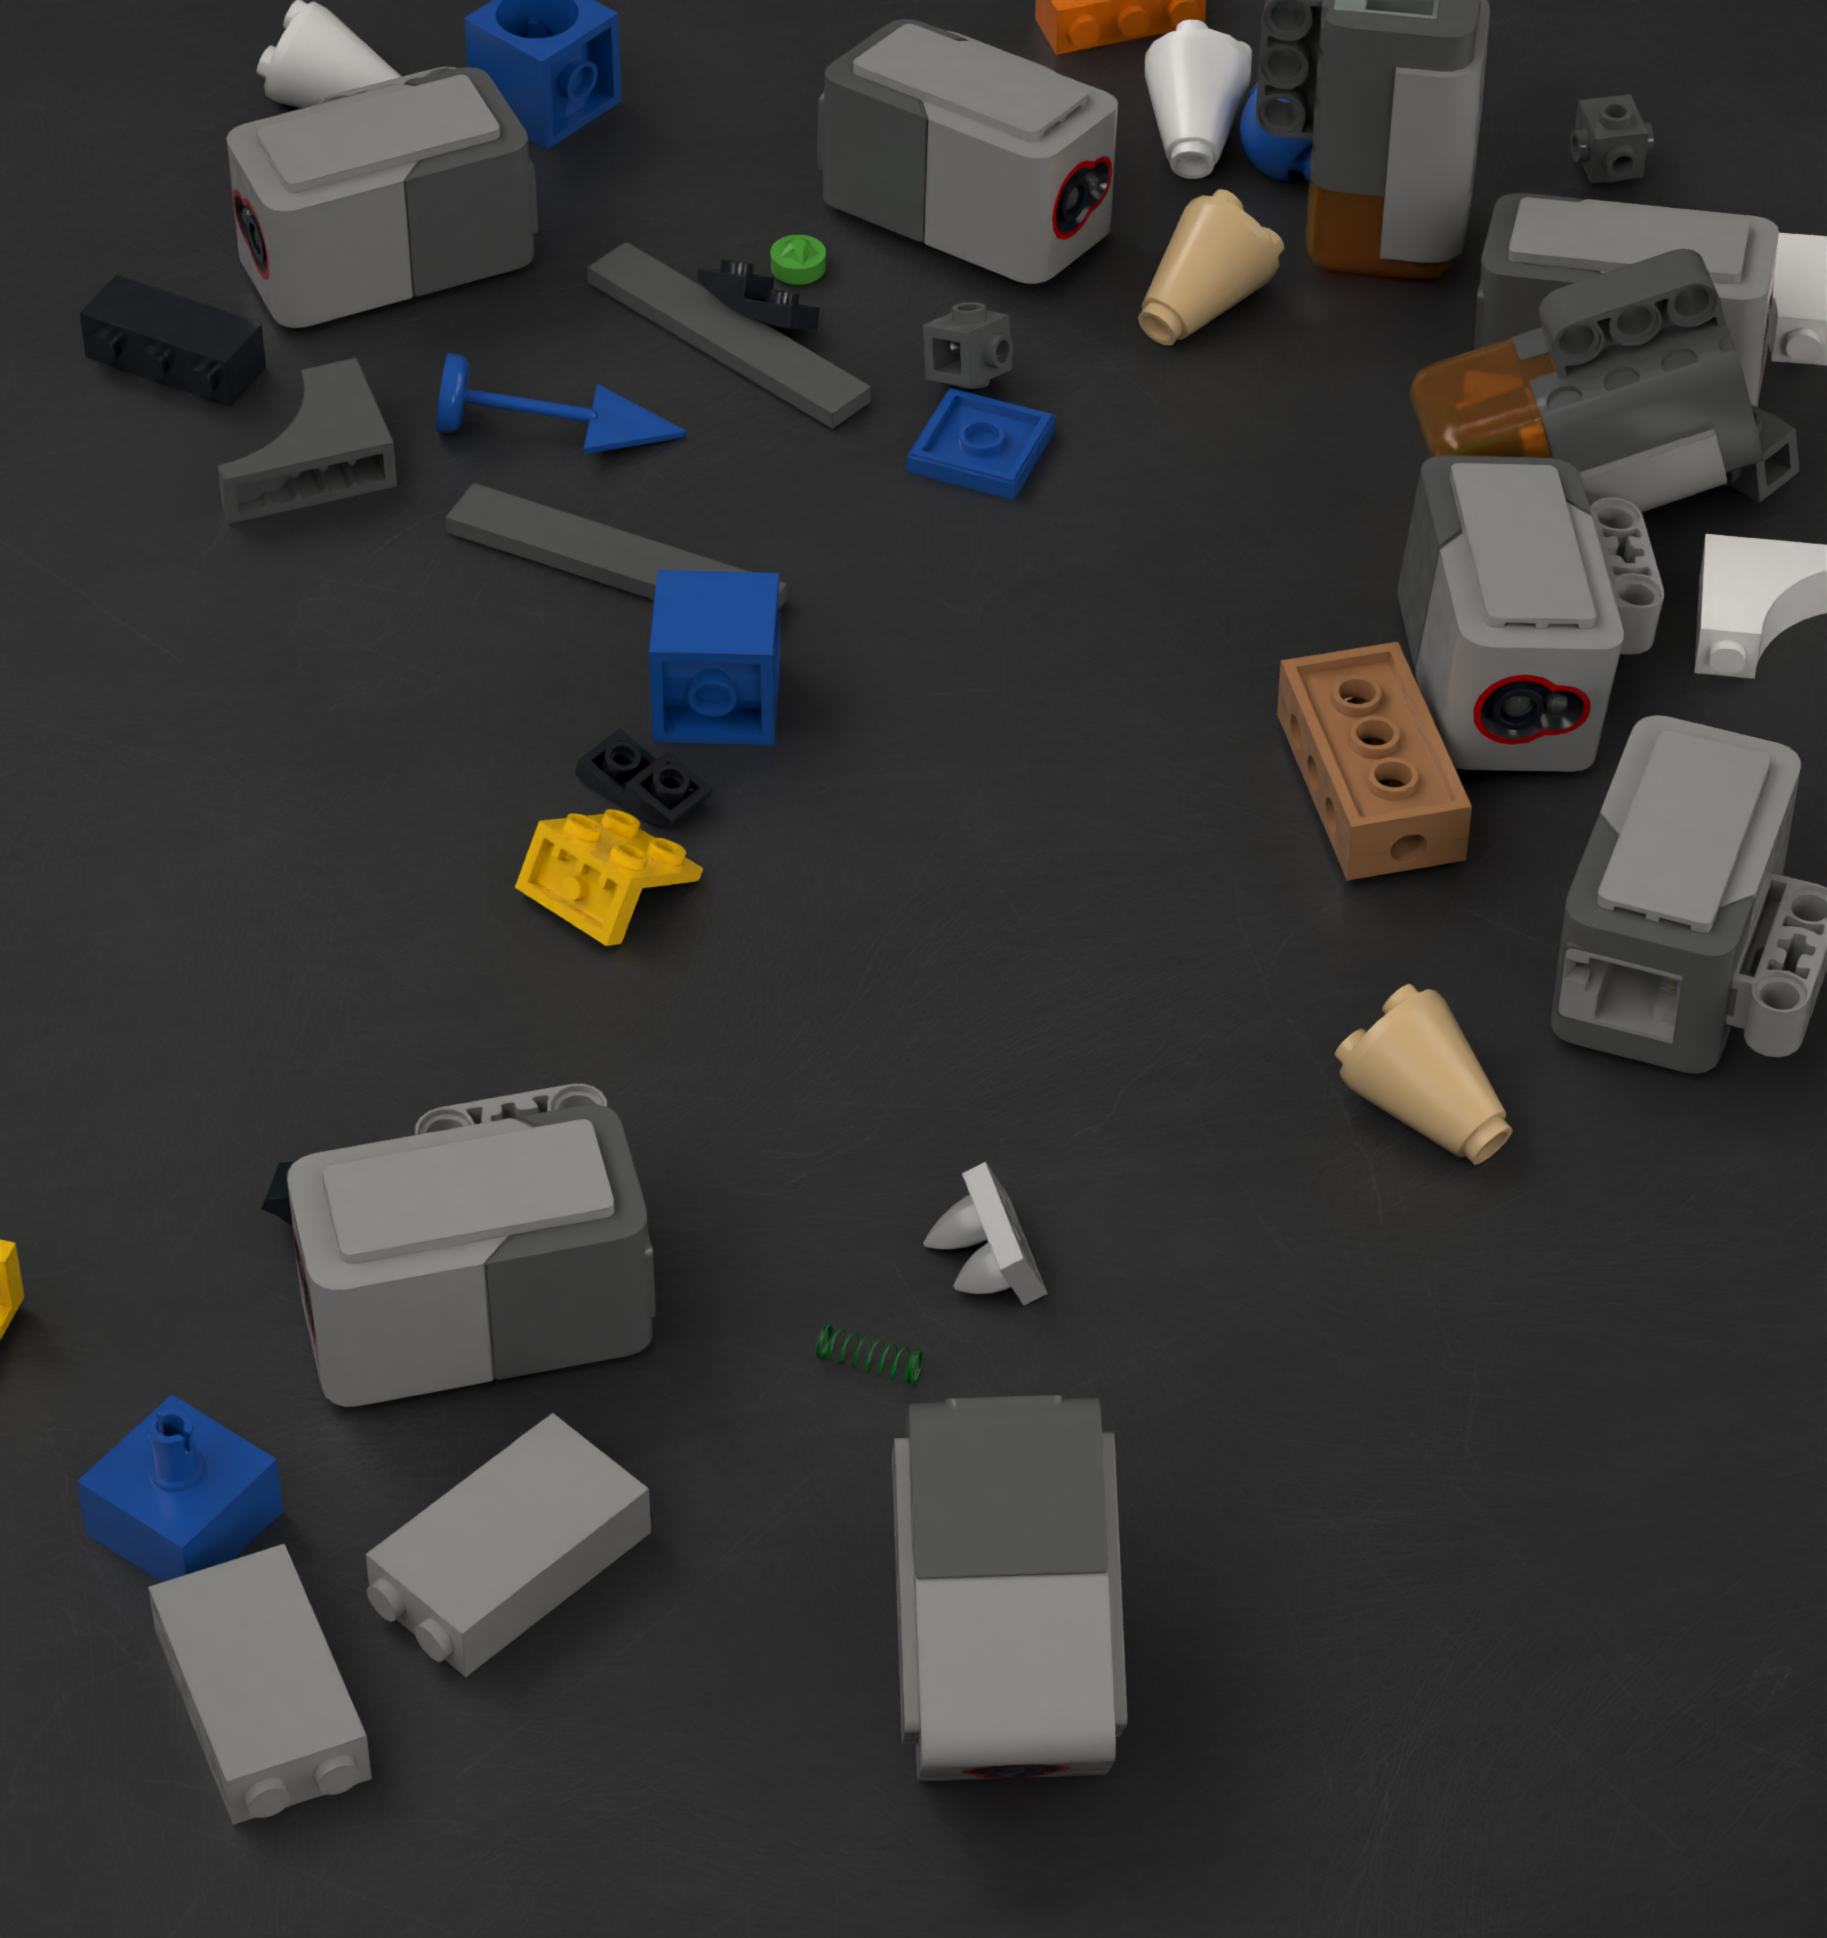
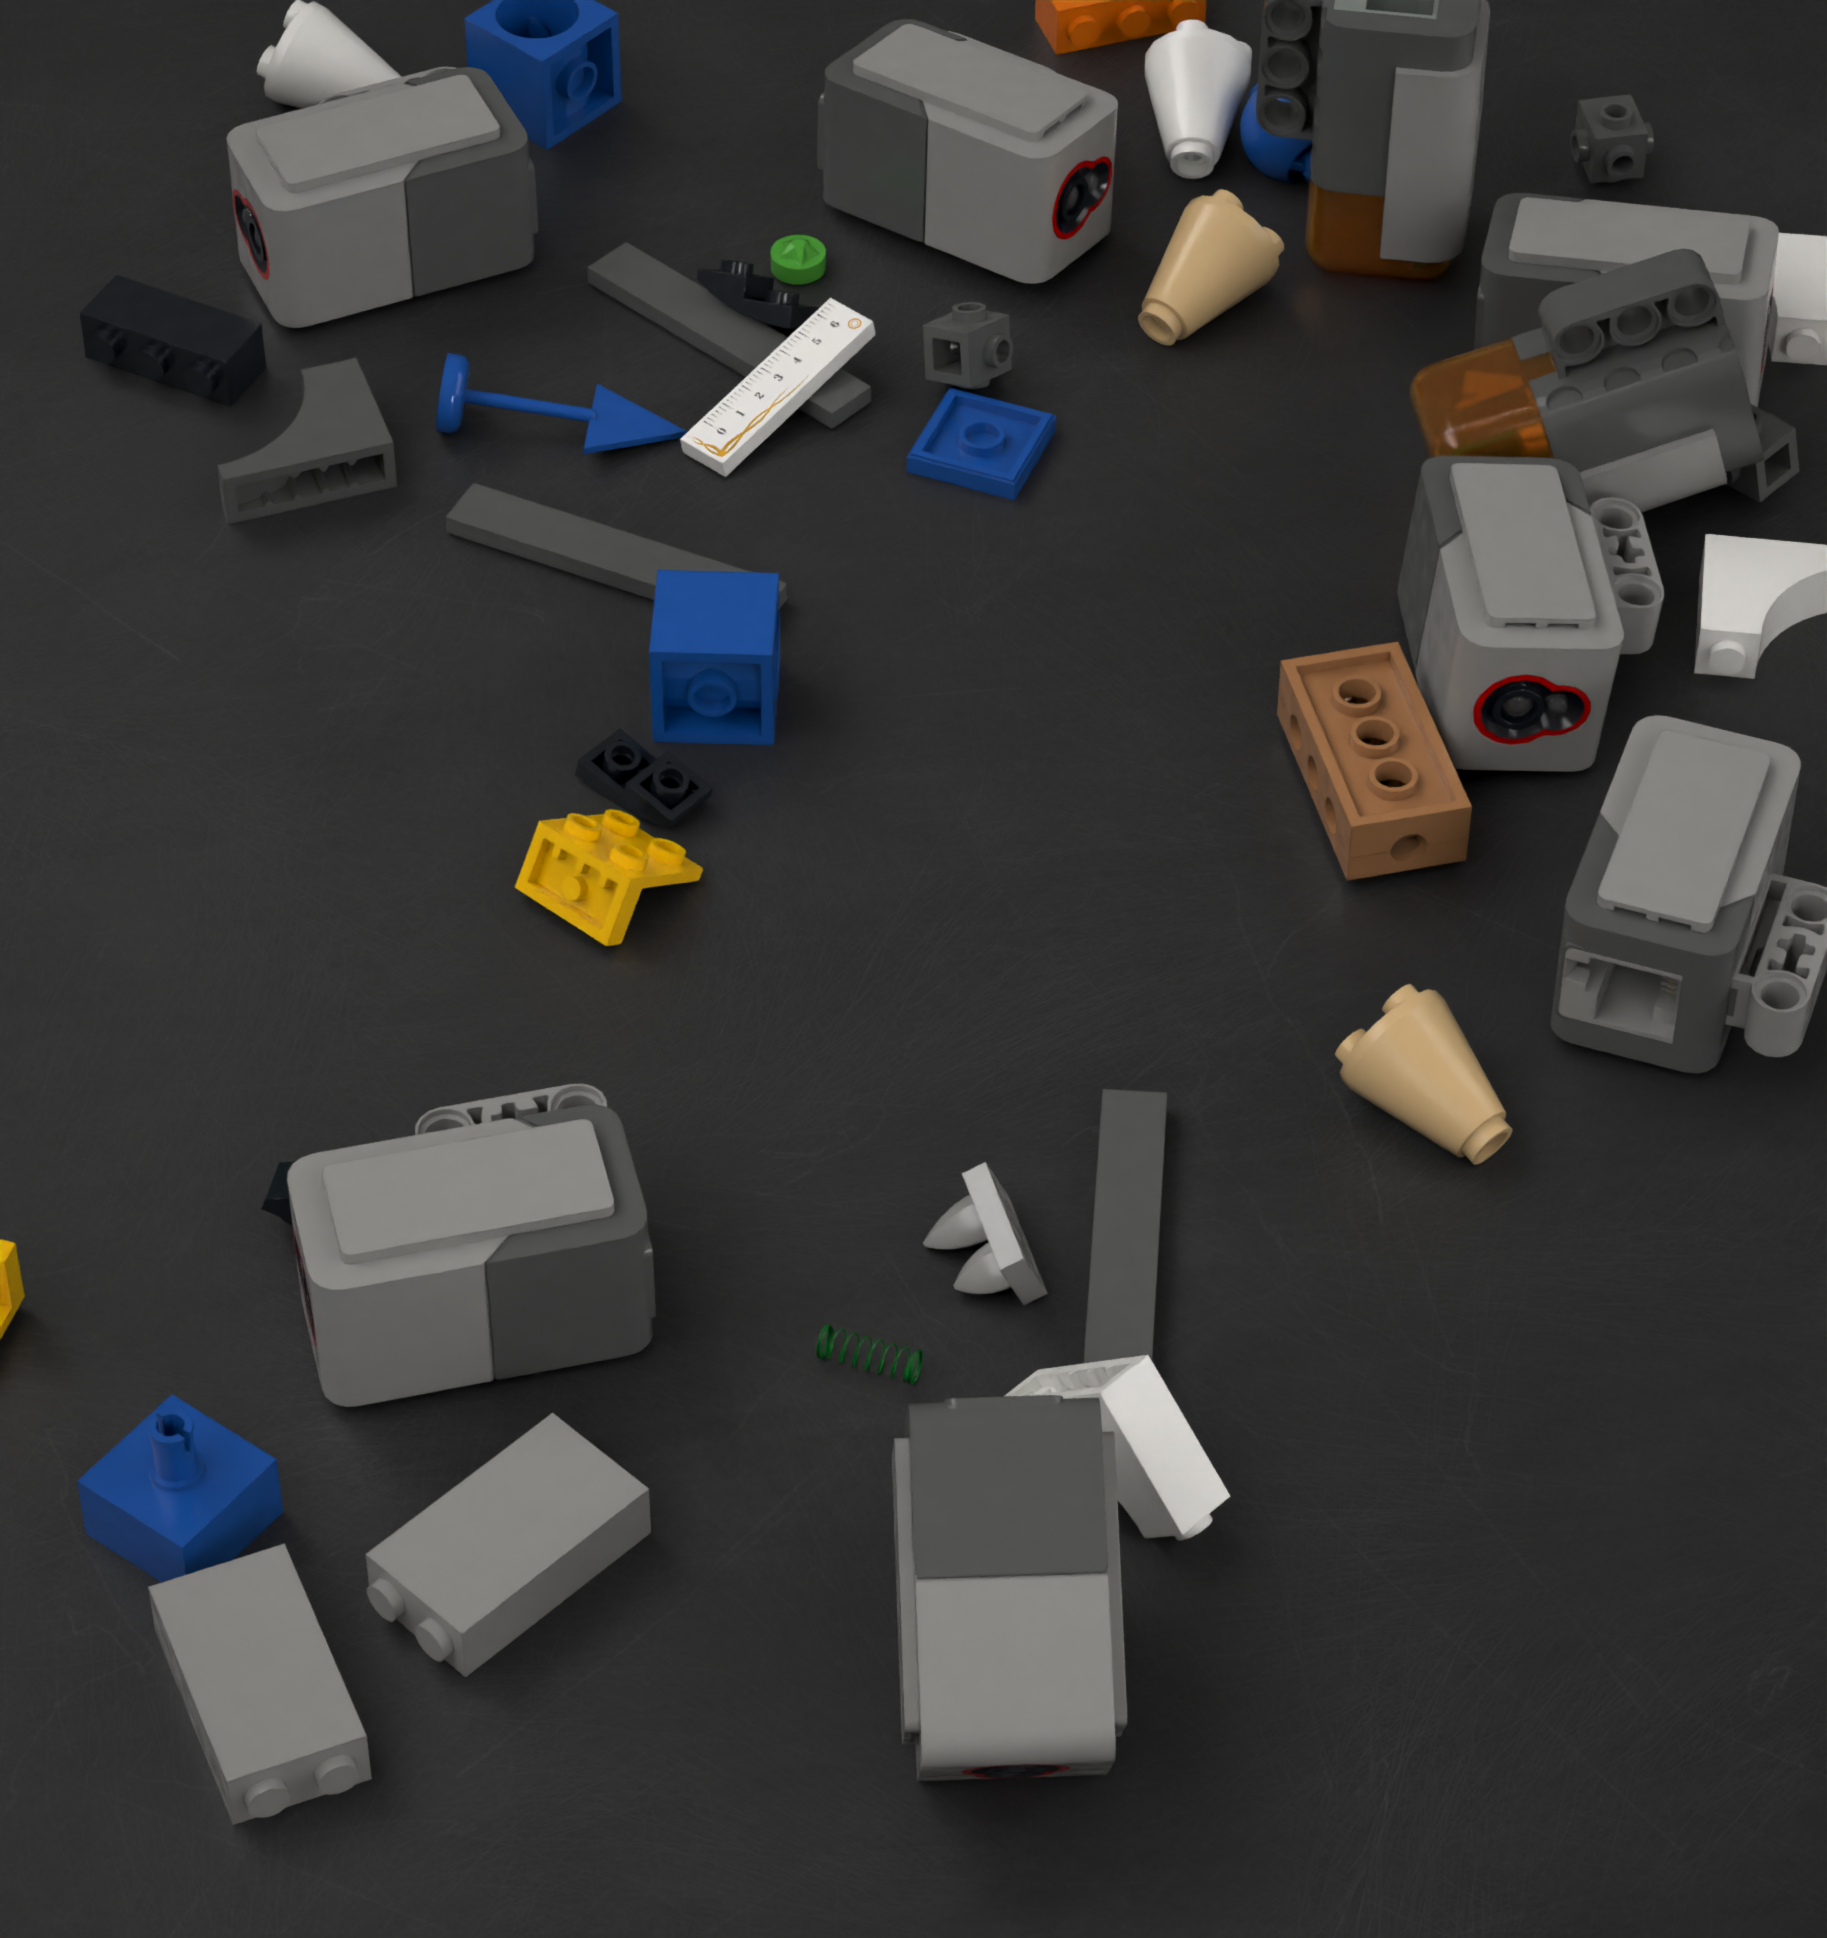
none -> white tile [680,298,876,477]
none -> white arch [1003,1355,1230,1541]
none -> dark grey tile [1084,1089,1167,1363]

